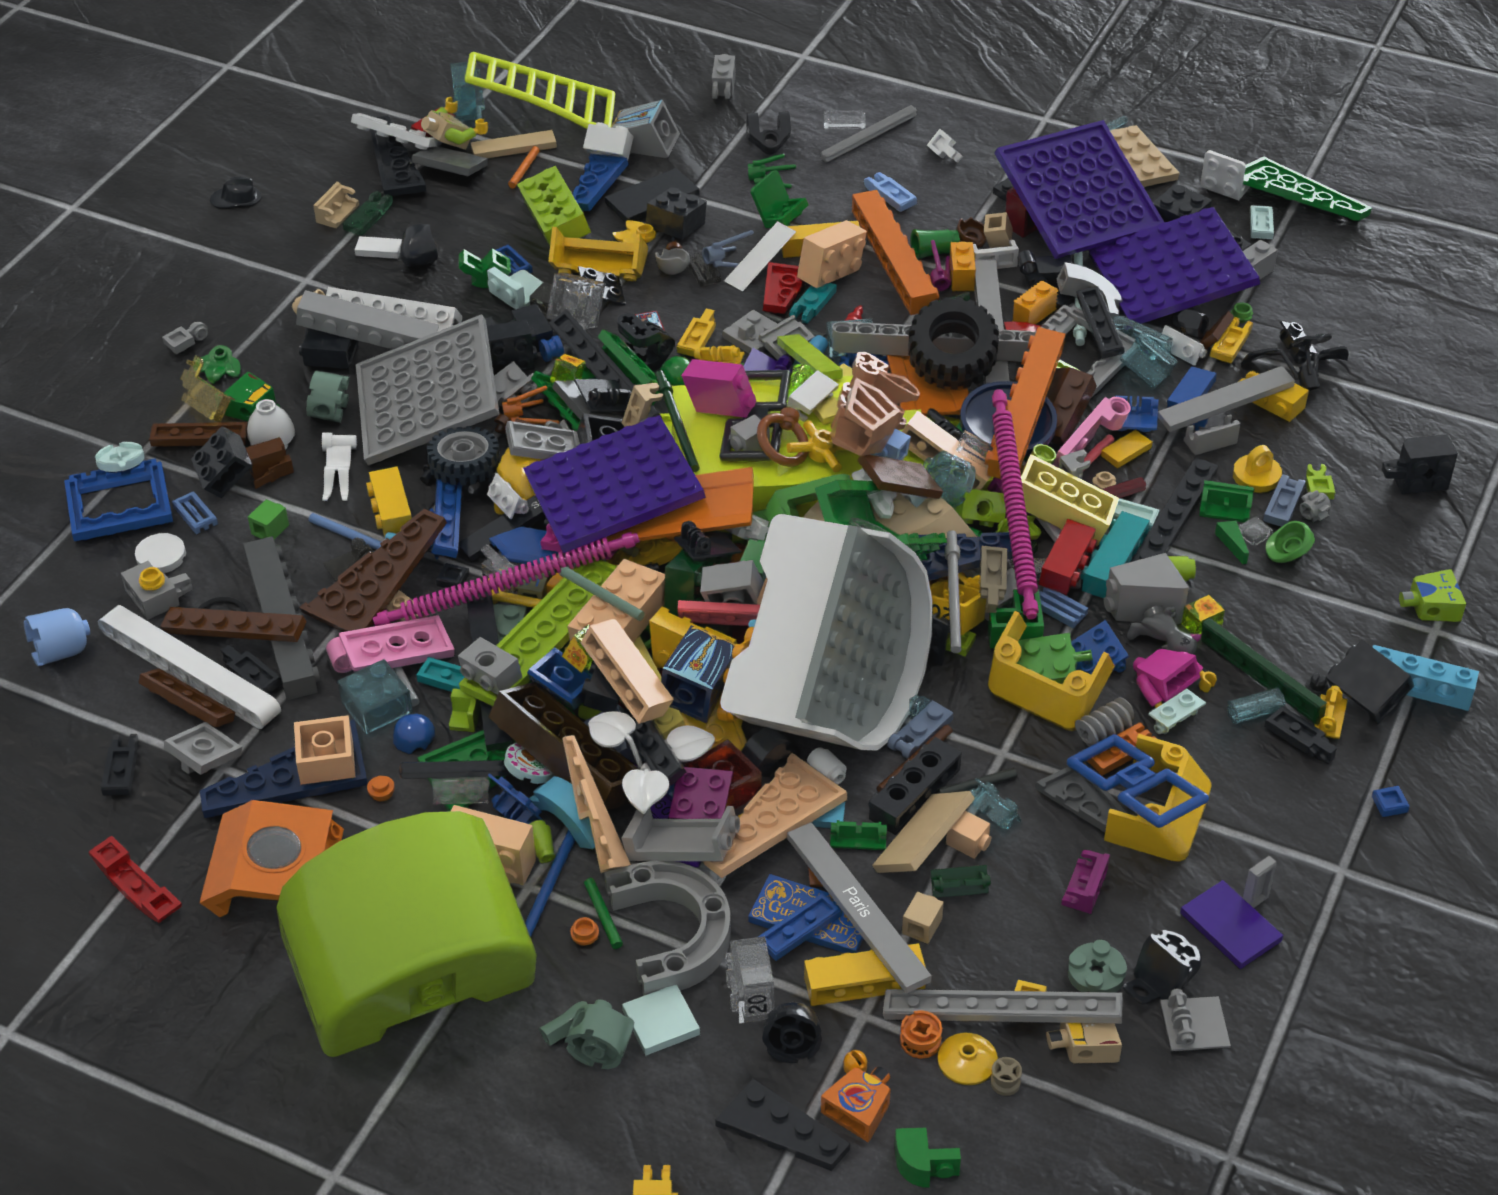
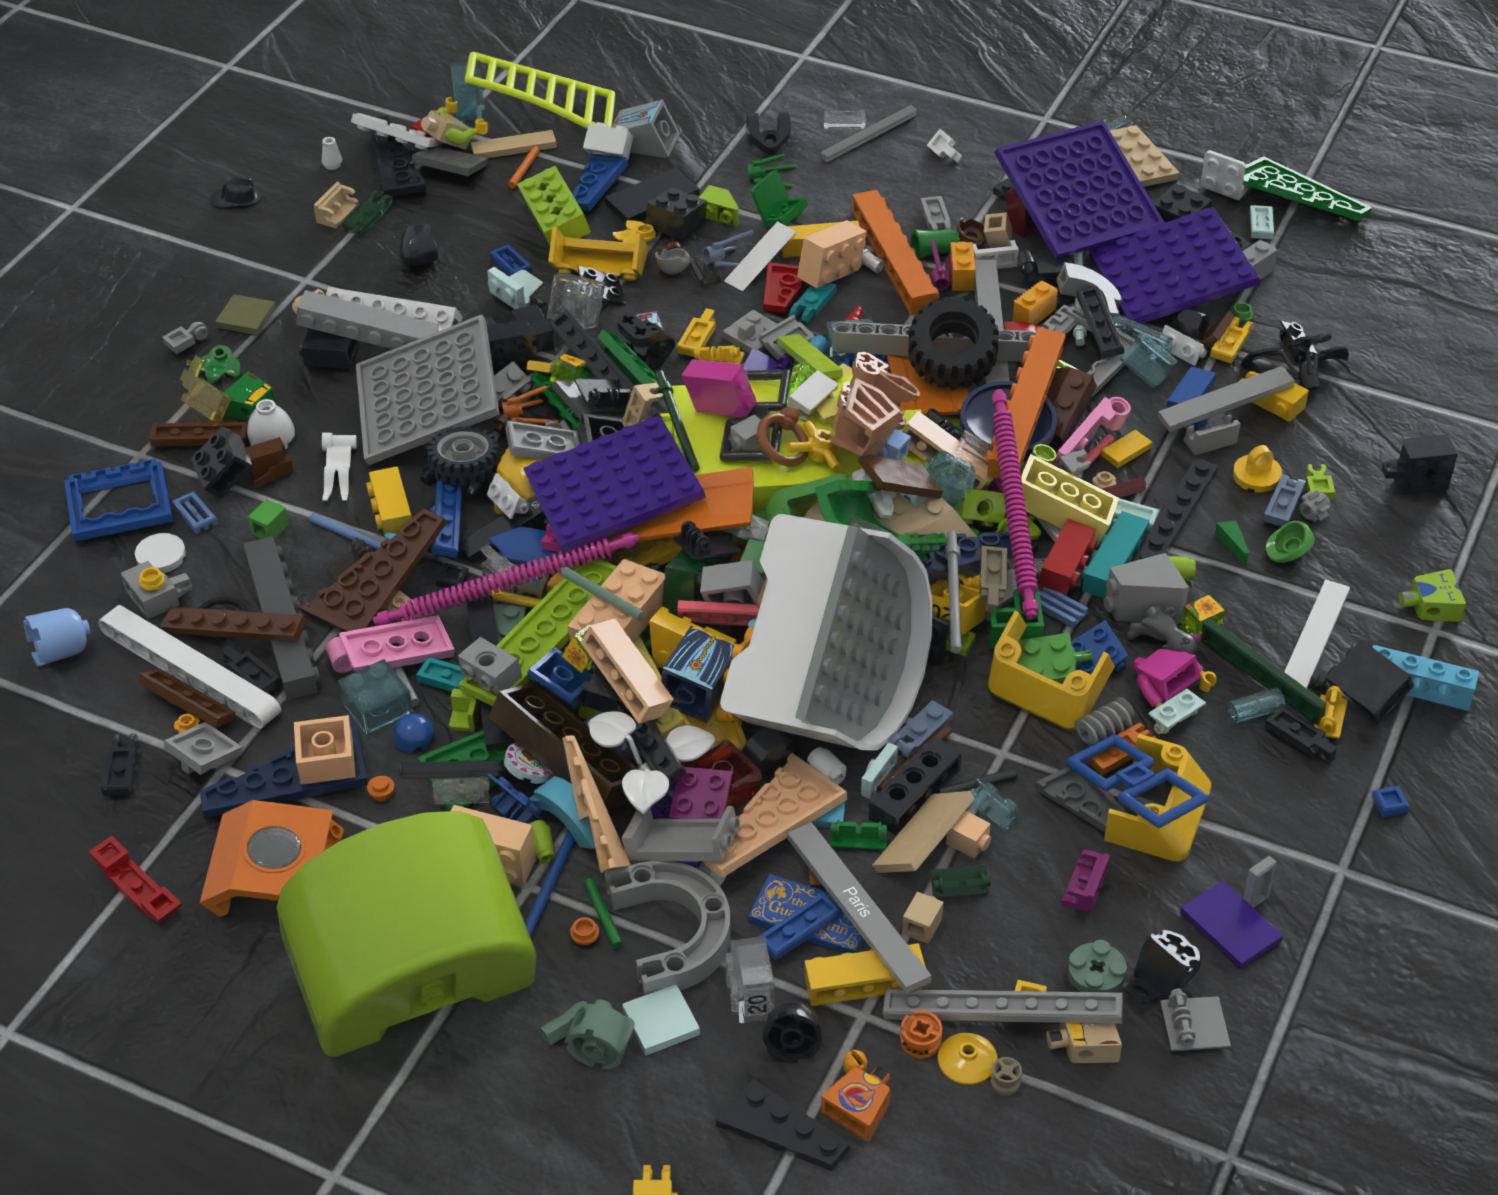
light aqua tile [95,442,145,472] -> none
sand green brick [306,371,349,423] -> none
white tile [355,236,402,259] -> none
green brick [459,248,511,288] -> none
blue wheel [538,335,564,362] -> none
green hair [660,356,690,386] -> none
light grey hinge [712,54,735,99] -> none
light blue hinge [864,172,917,212] -> none
green brick [894,1128,961,1188] -> none
clear light blue tile [909,695,932,719] -> none
blue hinge [1111,395,1159,432] -> none
green hinge [1199,480,1254,523] -> none
clear tile [1238,516,1273,546] -> none
none -> light orange plate [174,714,200,733]
none -> olive tile [215,294,276,335]
none -> white cone [321,137,342,170]
none -> yellow tile [527,360,561,374]
none -> lime slope [699,185,739,227]
none -> white axle [861,249,885,273]
none -> light aqua plate [861,742,898,799]
none -> light grey hinge [920,196,952,231]
none -> white tile [1285,579,1350,688]

